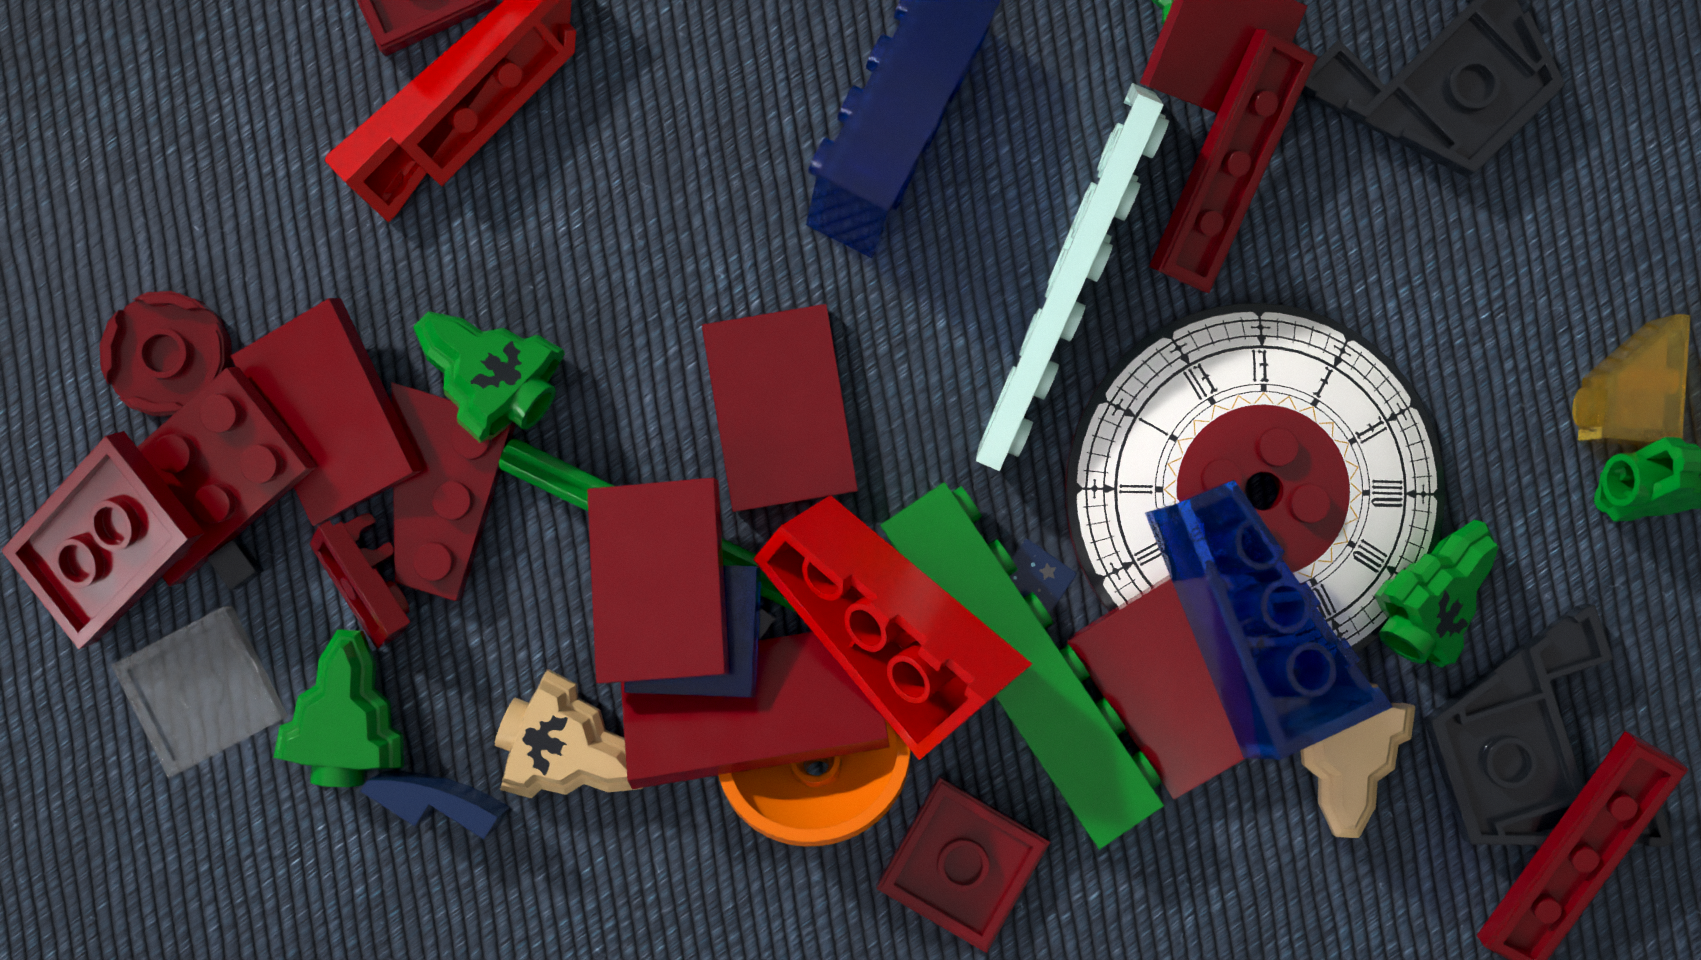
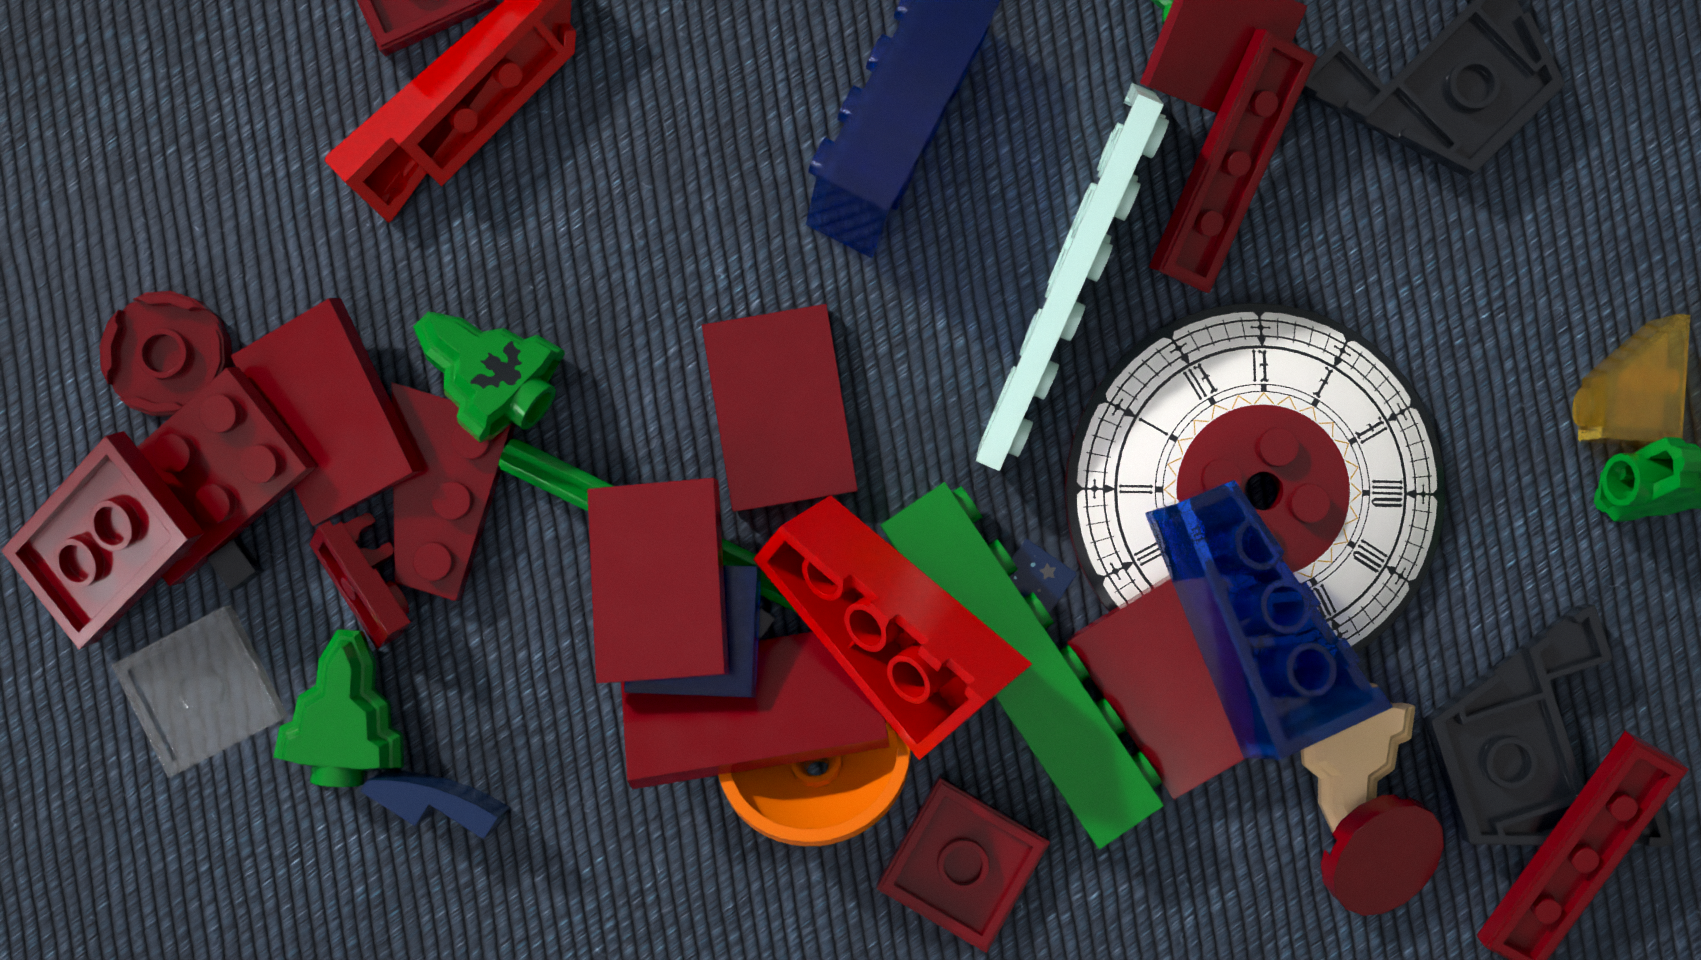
tan rock [494,669,643,798] -> none
green rock [1374,519,1498,667] -> none
none -> dark red tile [1321,794,1444,916]

